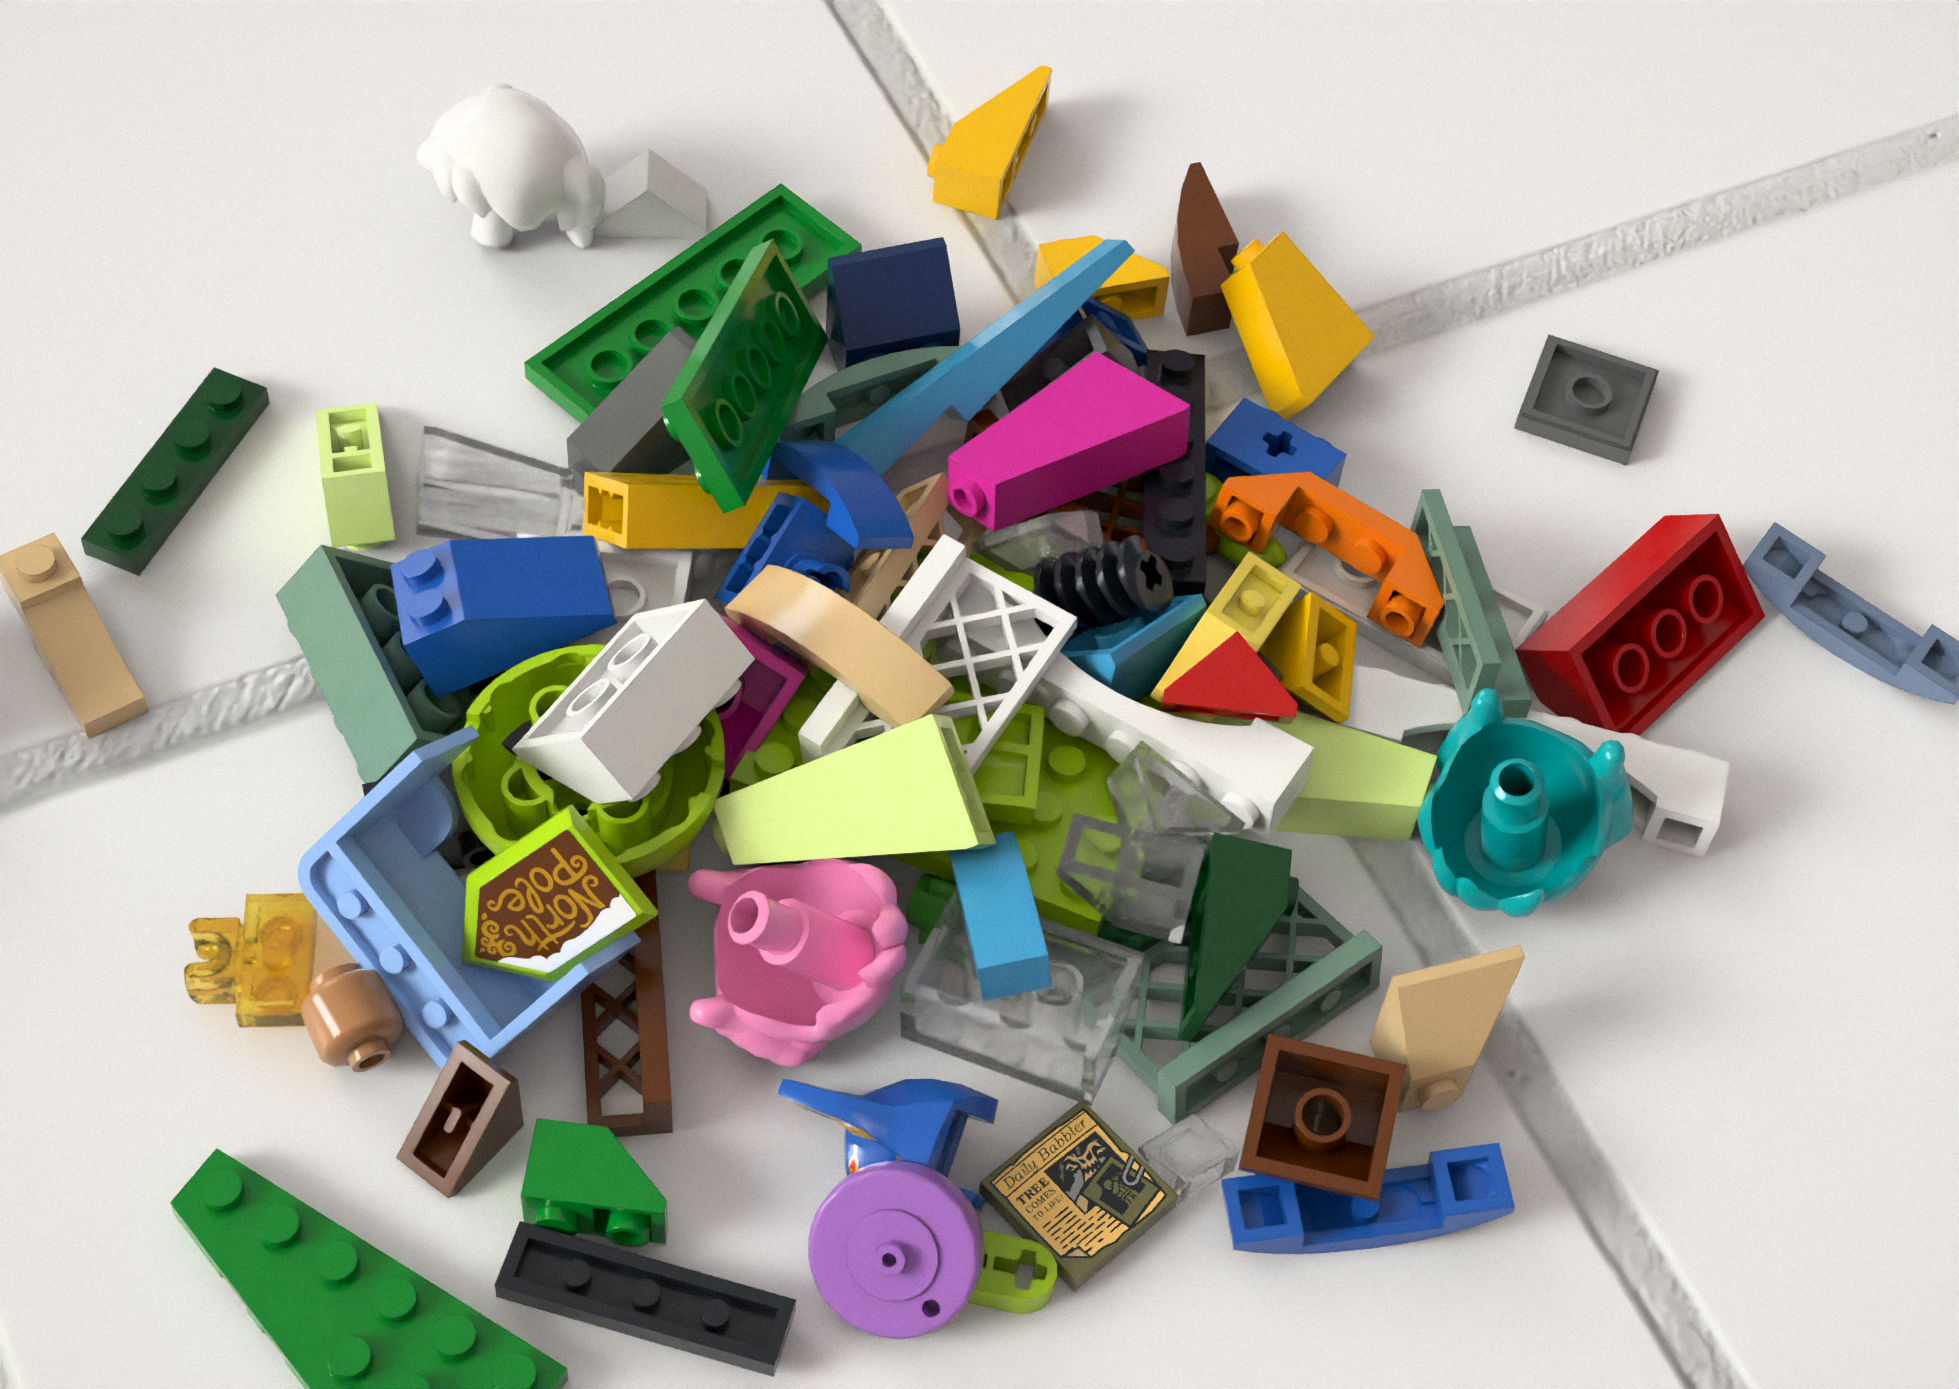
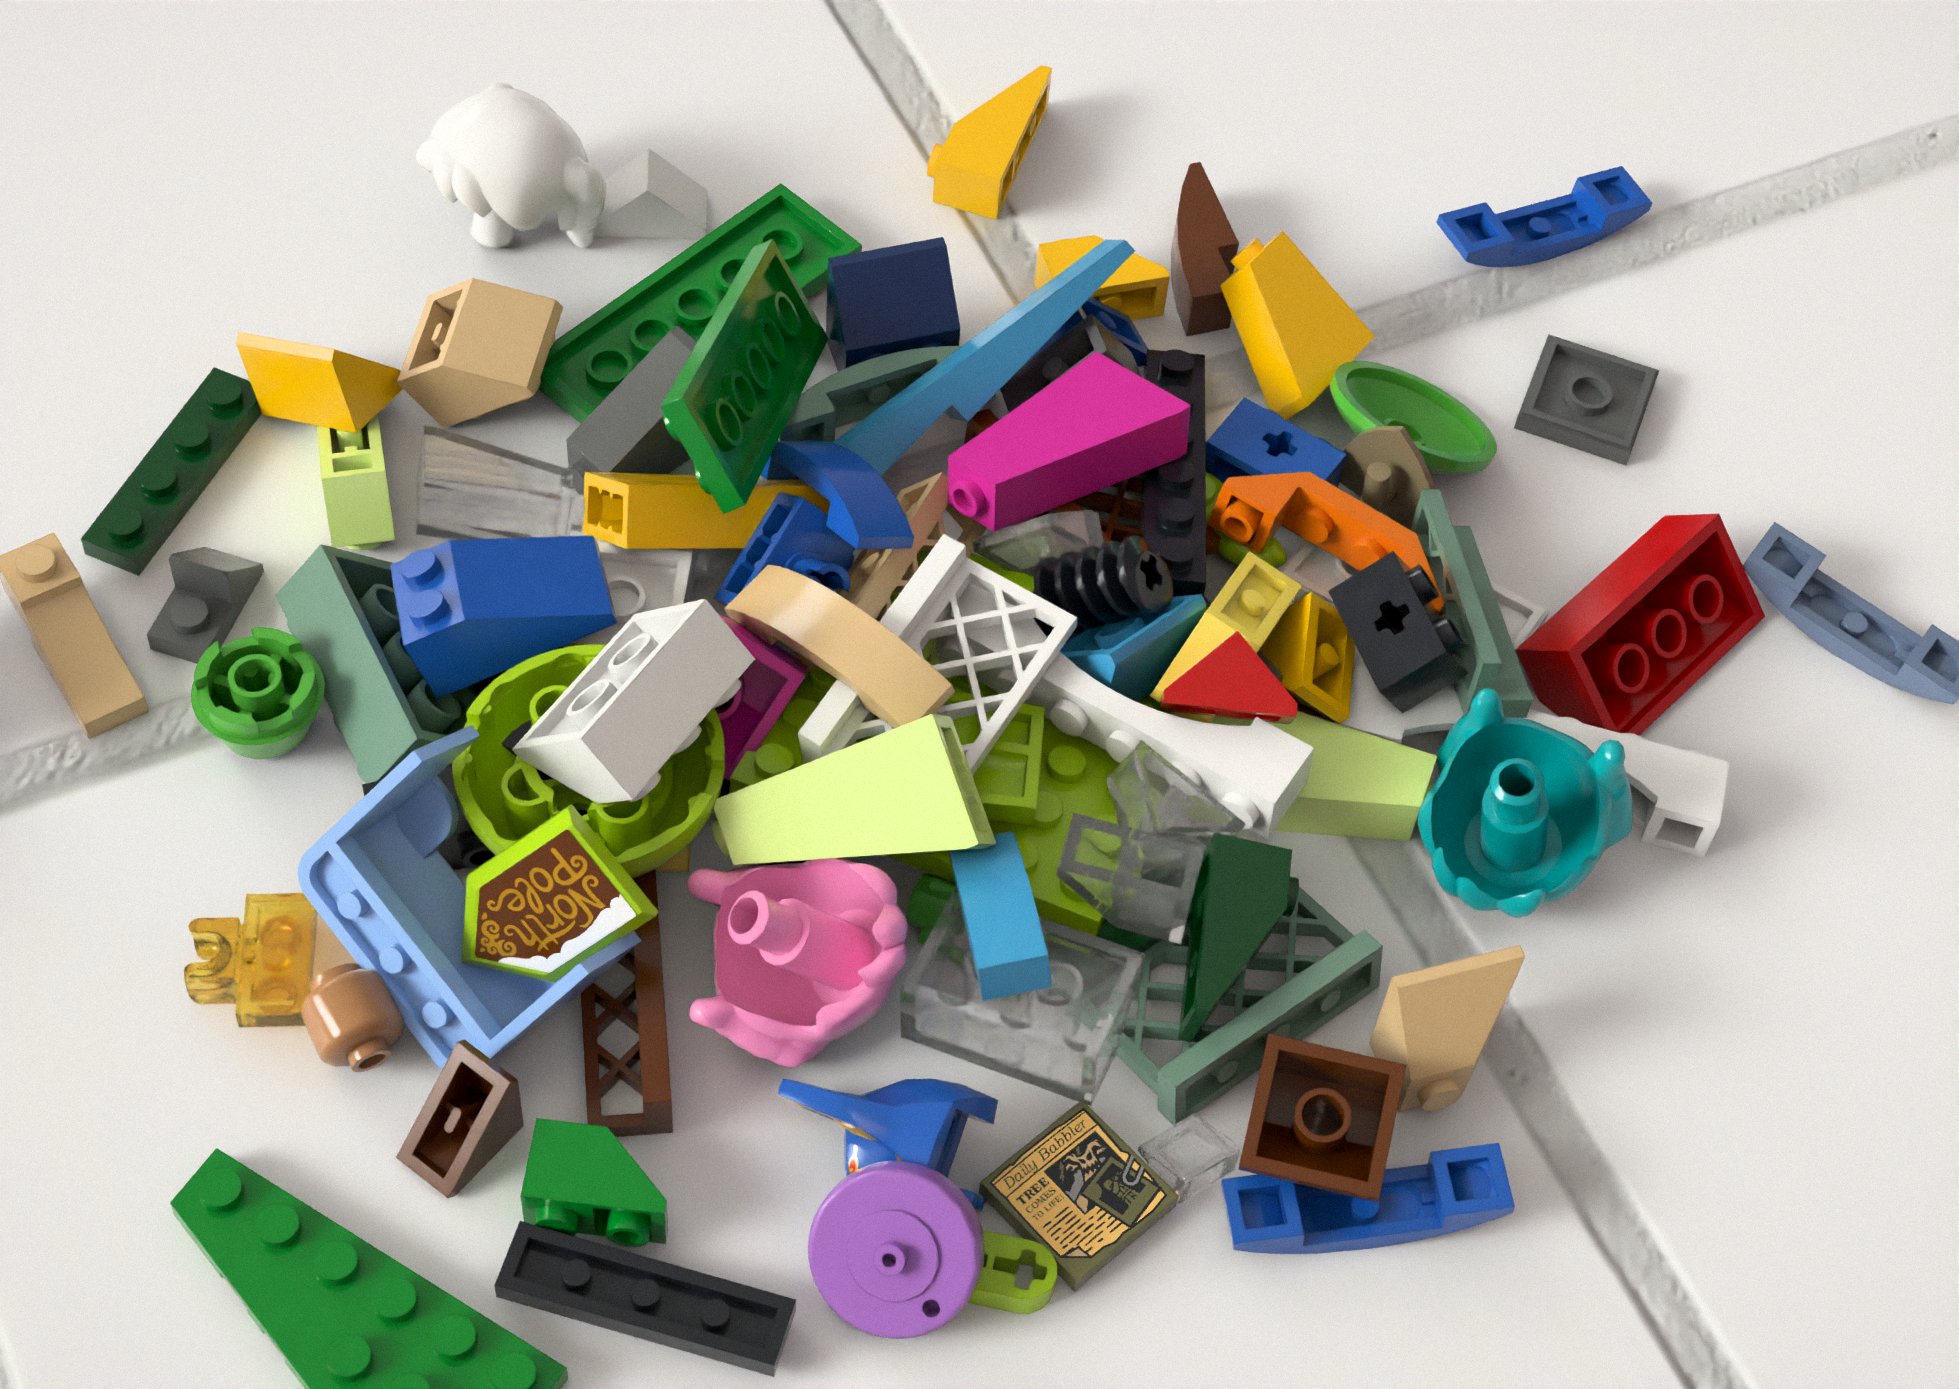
none -> dark grey slope [147,547,264,664]
none -> bright green cone [191,627,325,759]
none -> yellow slope [236,332,403,433]
none -> tan slope [396,278,563,428]
none -> black brick [1328,551,1469,713]
none -> bright green dish [1330,361,1497,476]
none -> dark tan shield [1340,426,1435,530]
none -> blue slope [1436,166,1652,267]

